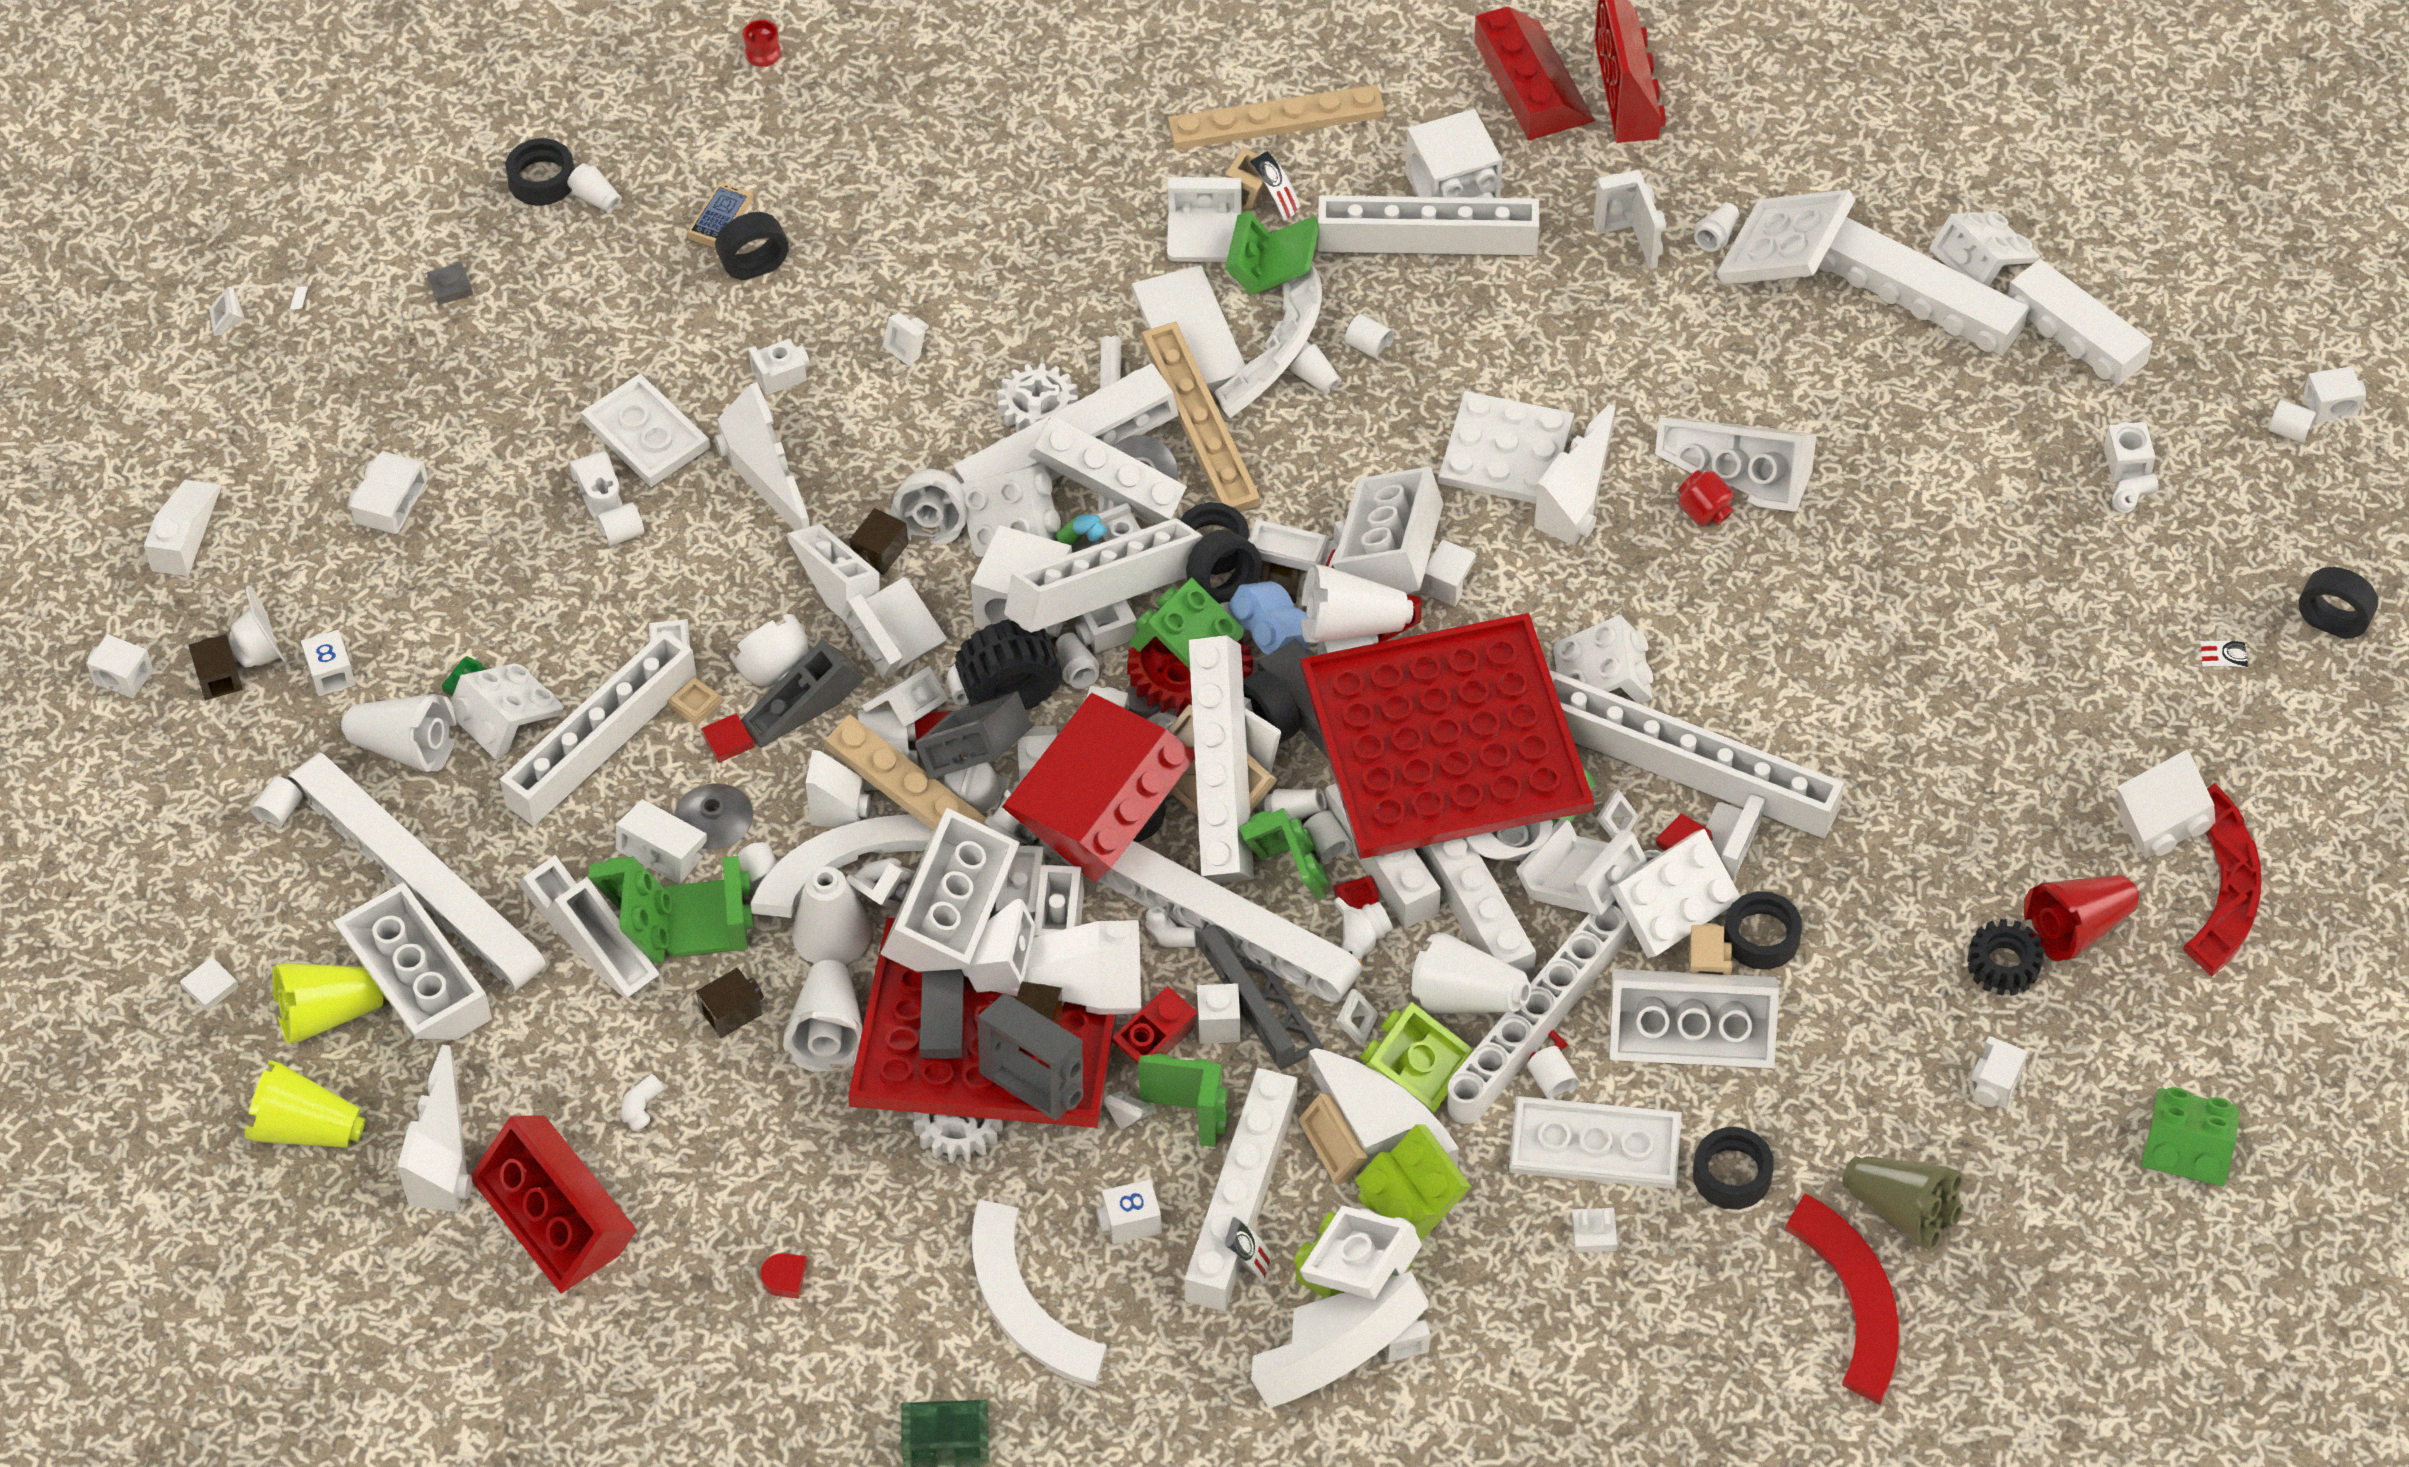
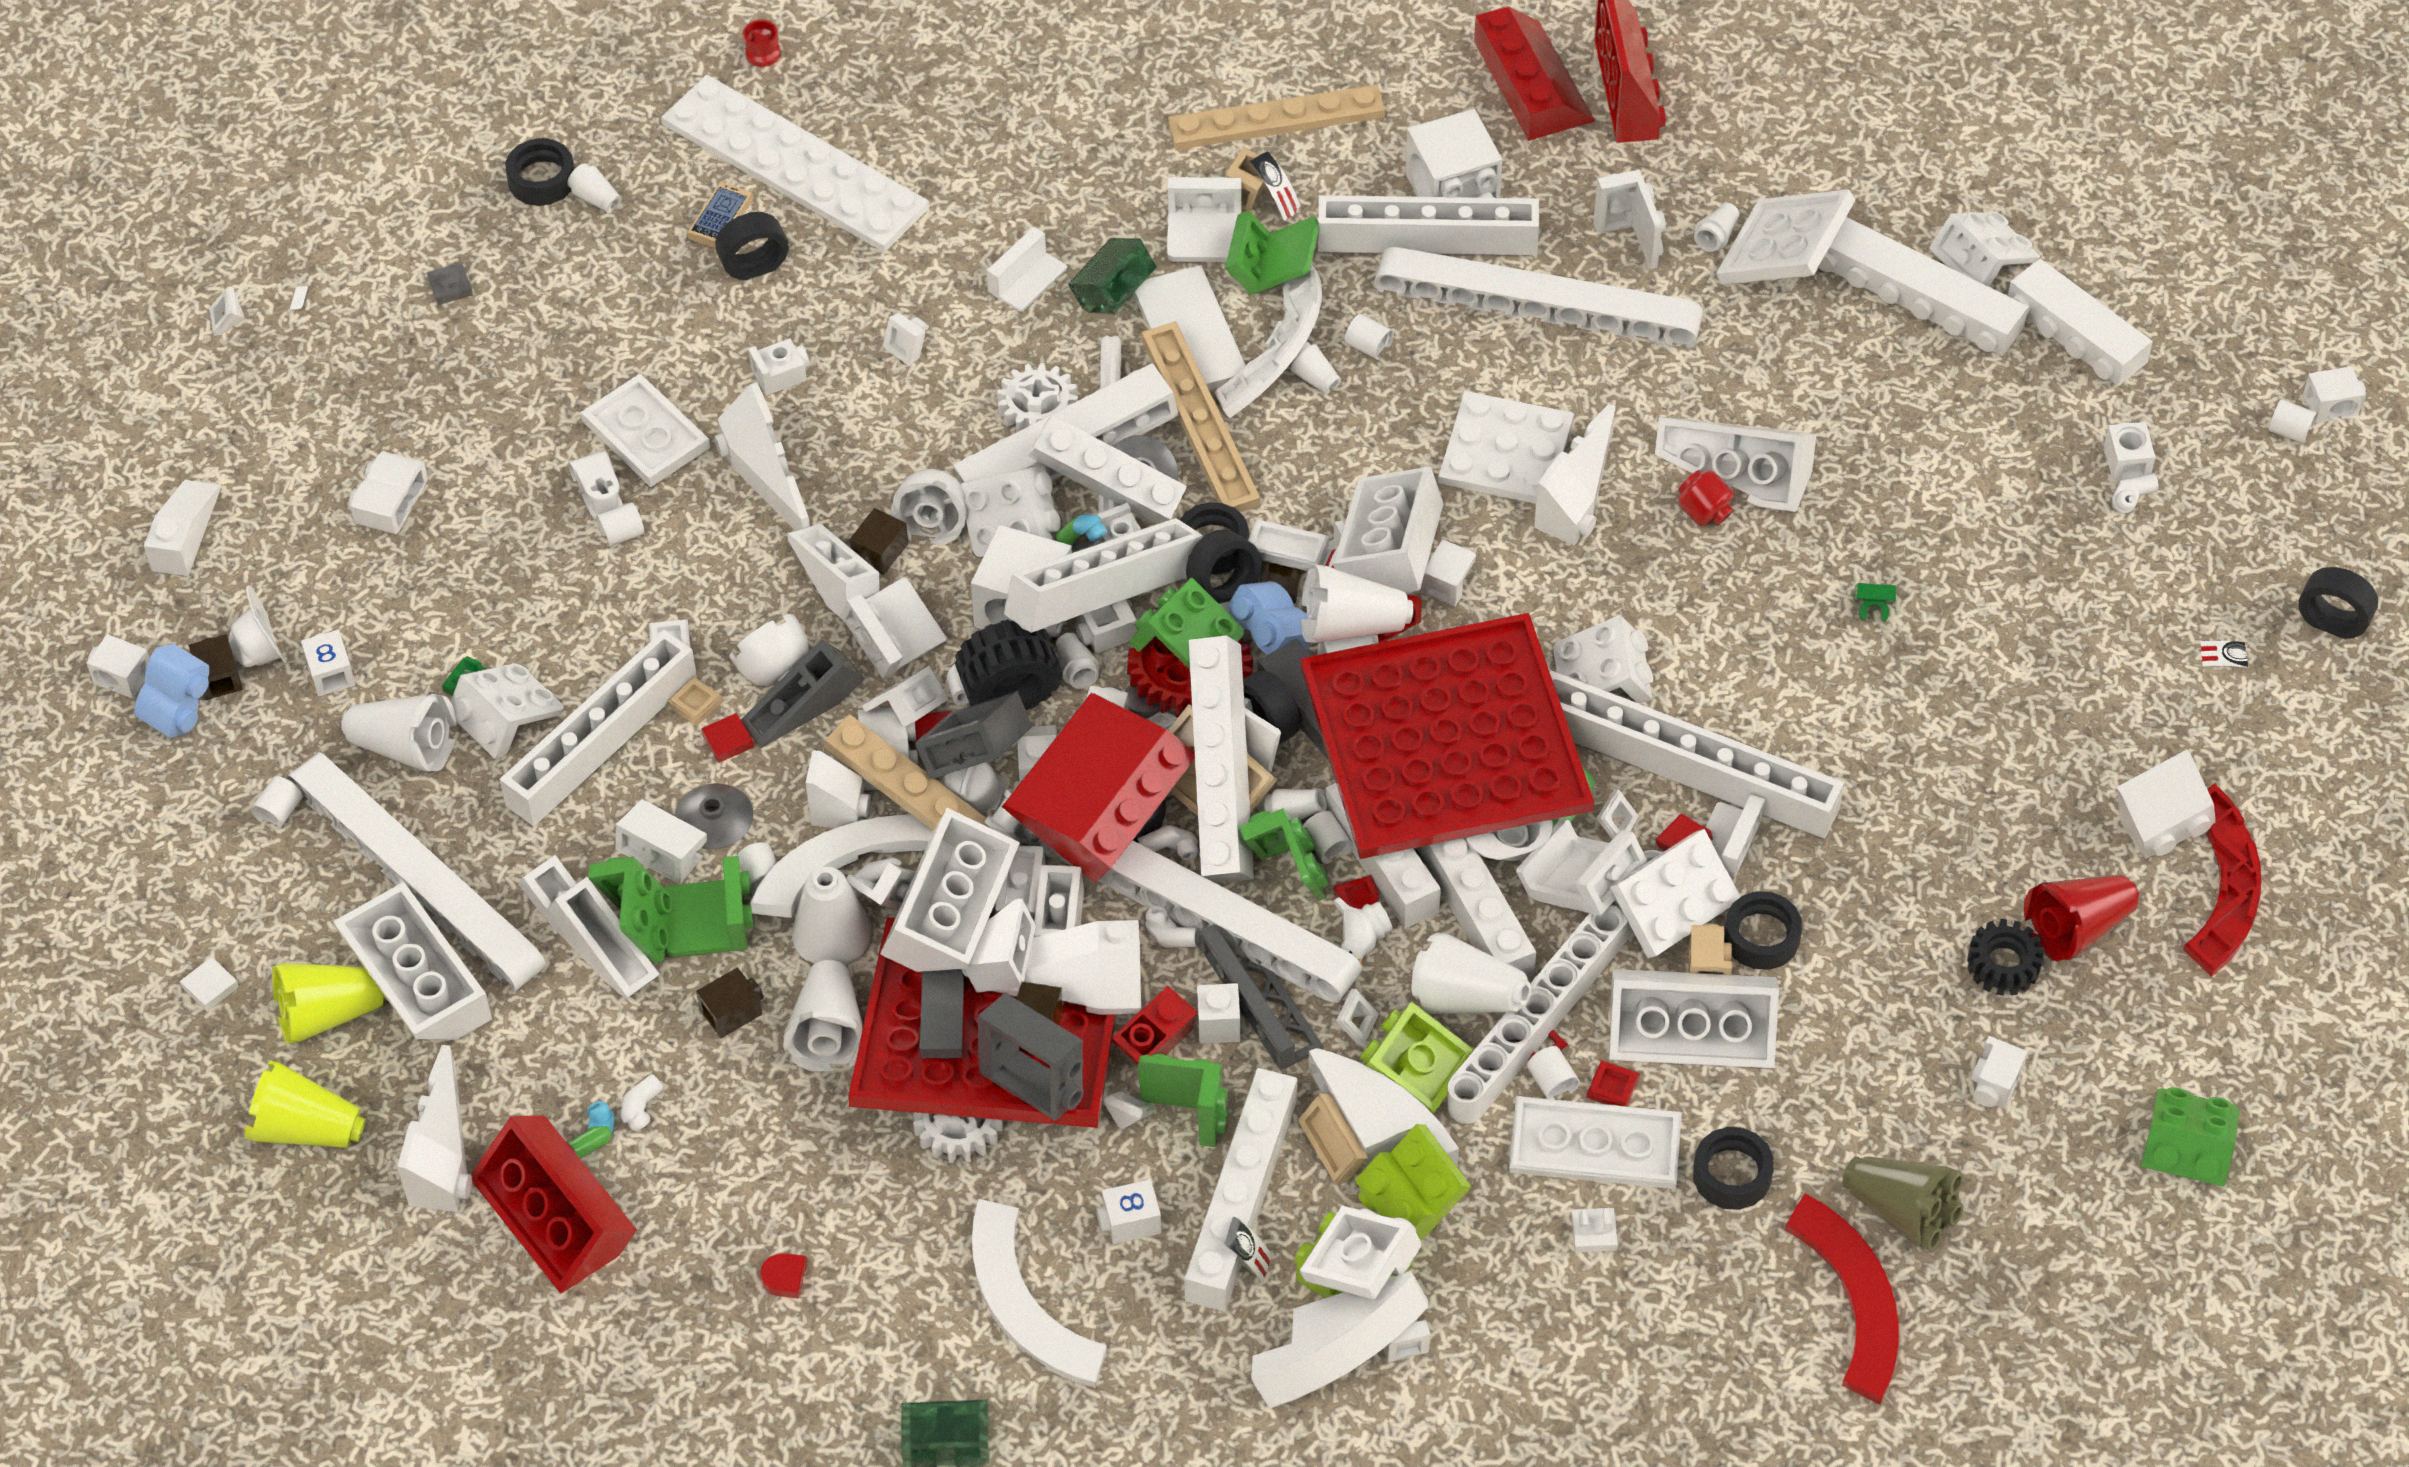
none -> light blue brick [134,643,209,738]
none -> arm [568,1101,615,1159]
none -> white plate [661,75,930,253]
none -> white panel [986,227,1067,312]
none -> clear green brick [1068,238,1157,314]
none -> white arm [1138,825,1199,860]
none -> white beam [1374,247,1703,348]
none -> red tile [1586,1060,1640,1107]
none -> green tile [1854,583,1897,622]

